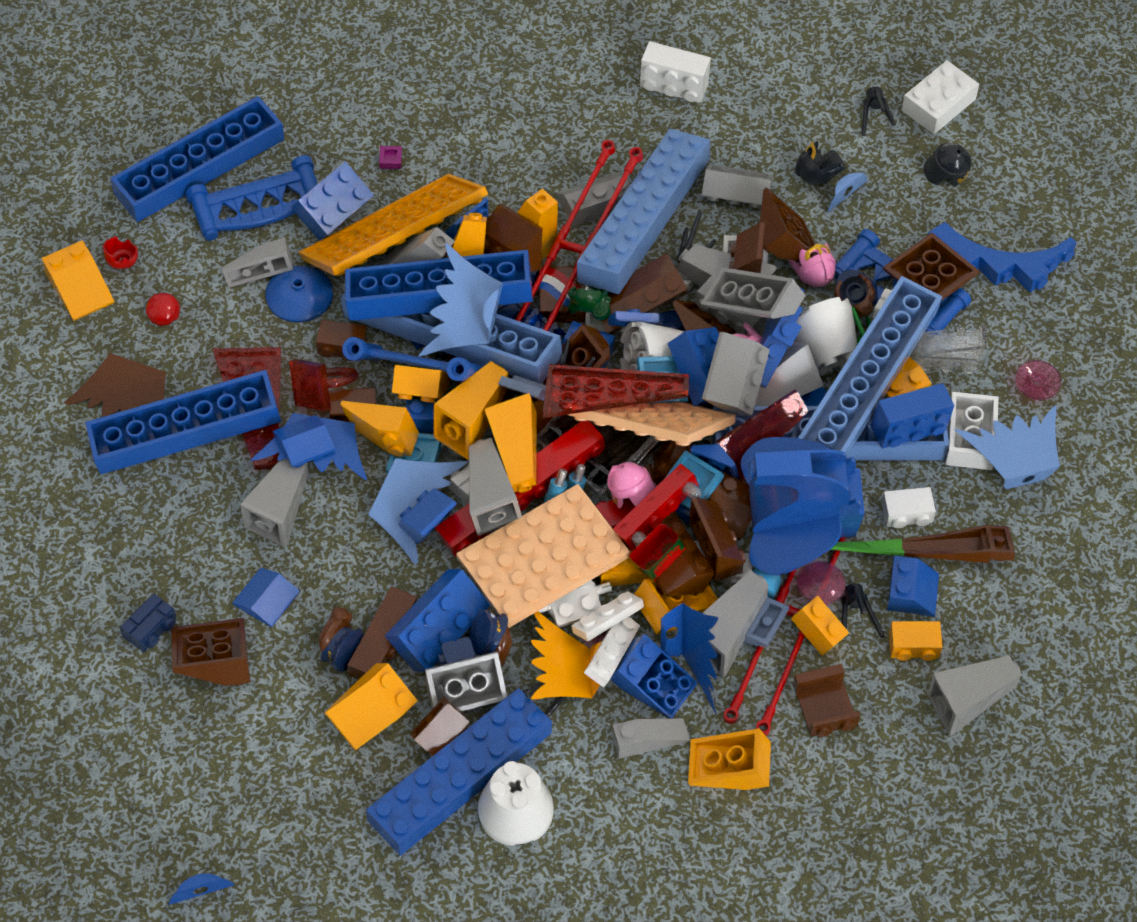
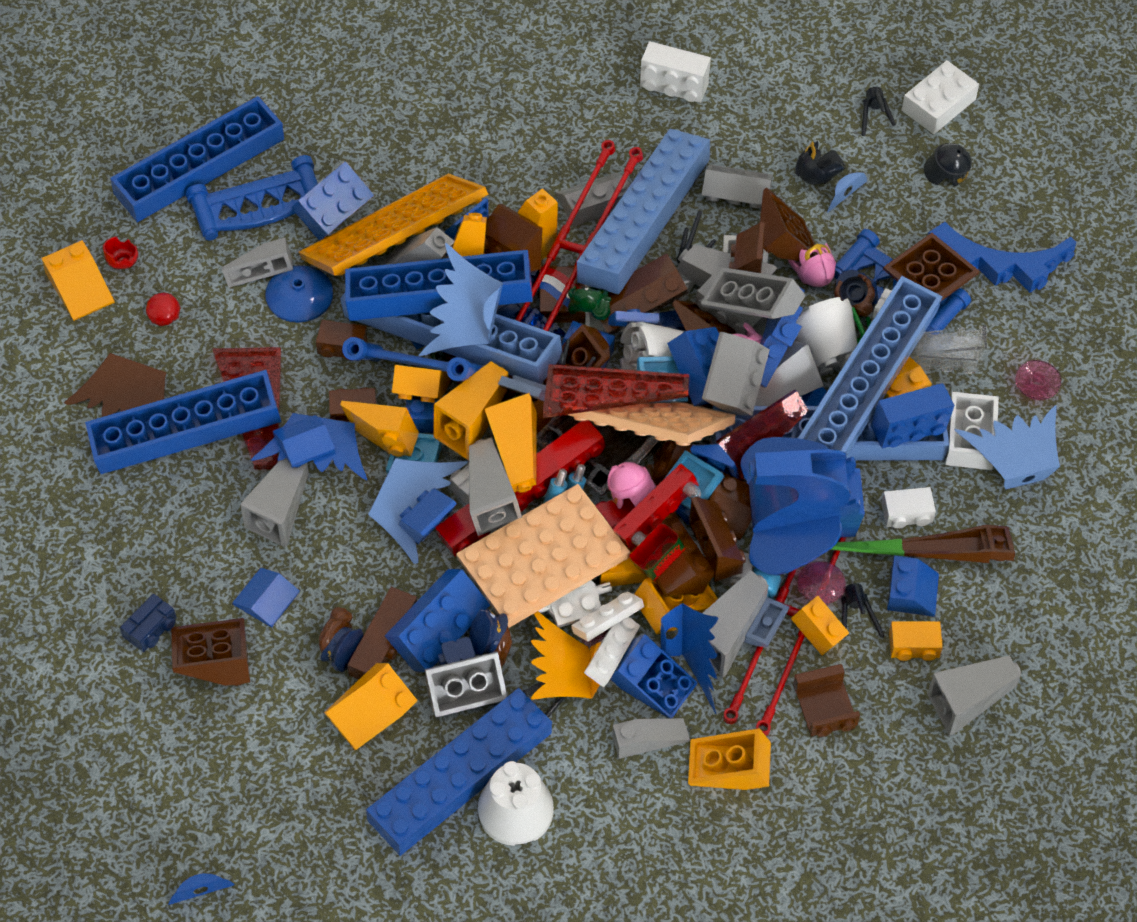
clear red tile [289,359,359,411] -> none
magenta plate [379,146,402,169] -> none
brick [410,697,469,756] -> none

